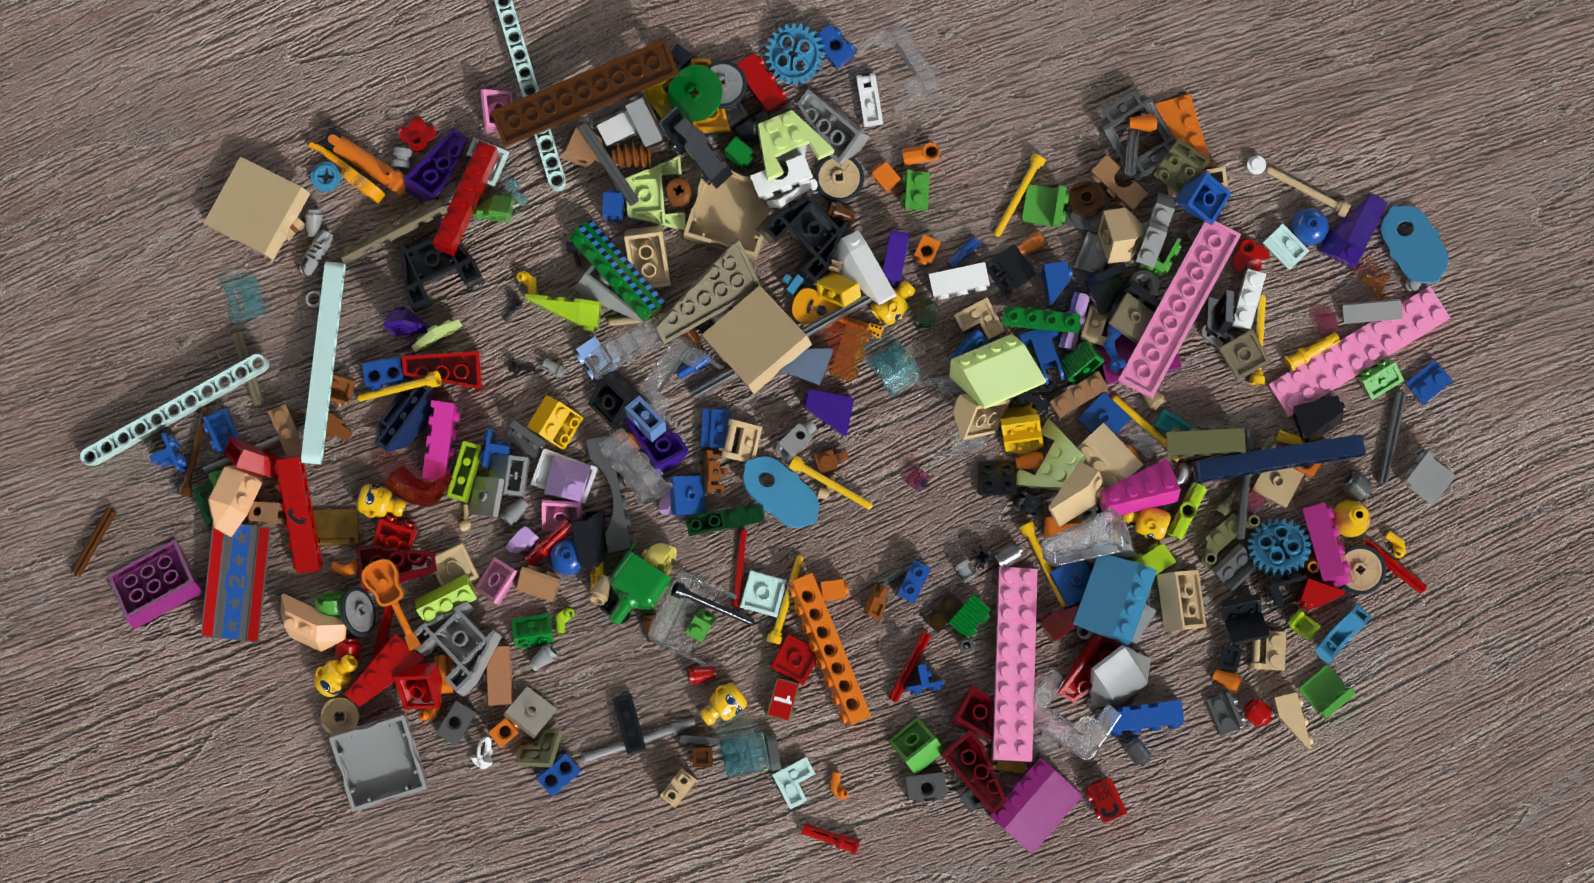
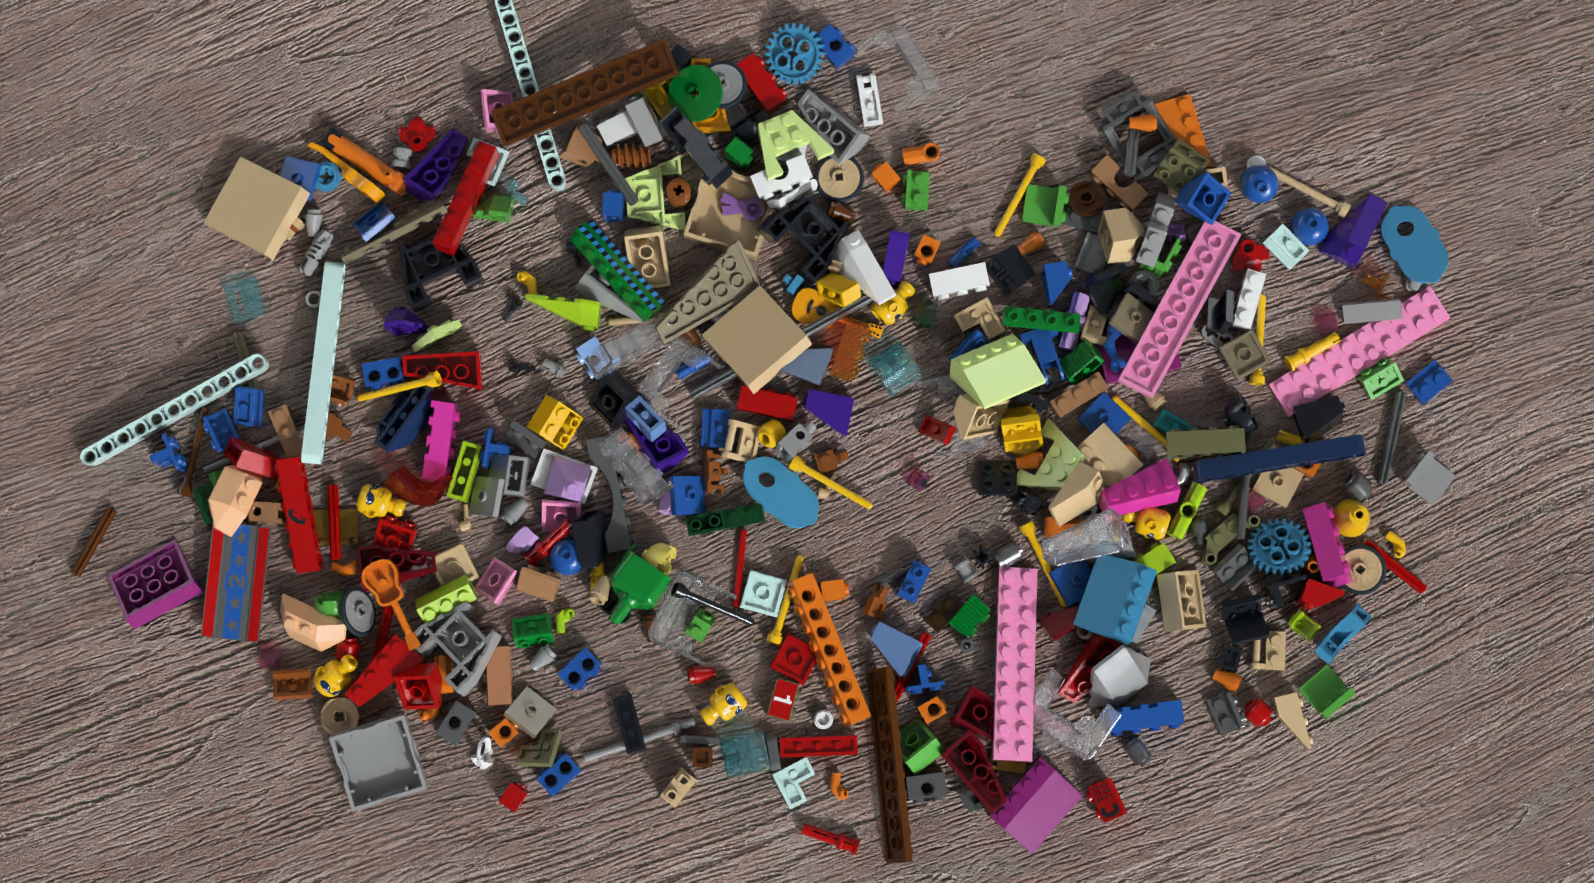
none -> blue plate [233,386,265,428]
none -> clear pink plate [259,648,283,670]
none -> dark orange bracket [272,667,314,700]
none -> blue plate [280,157,322,202]
none -> red axle [327,484,341,560]
none -> blue plate [352,201,396,242]
none -> red brick [498,781,529,813]
none -> blue brick [558,647,603,691]
none -> medium lavender piece [720,193,765,221]
none -> red brick [737,386,798,422]
none -> yellow head [758,420,786,448]
none -> red plate [780,735,858,758]
none -> white plate [814,710,833,729]
none -> reddish brown plate [866,666,913,863]
none -> medium blue slope [870,621,923,679]
none -> red plate [917,415,957,445]
none -> orange brick [917,696,948,724]
none -> medium lavender plate [1165,224,1186,242]
none -> dark grey cylinder [1191,519,1207,546]
none -> black cylinder [1222,394,1258,433]
none -> blue cylinder [1240,165,1279,203]

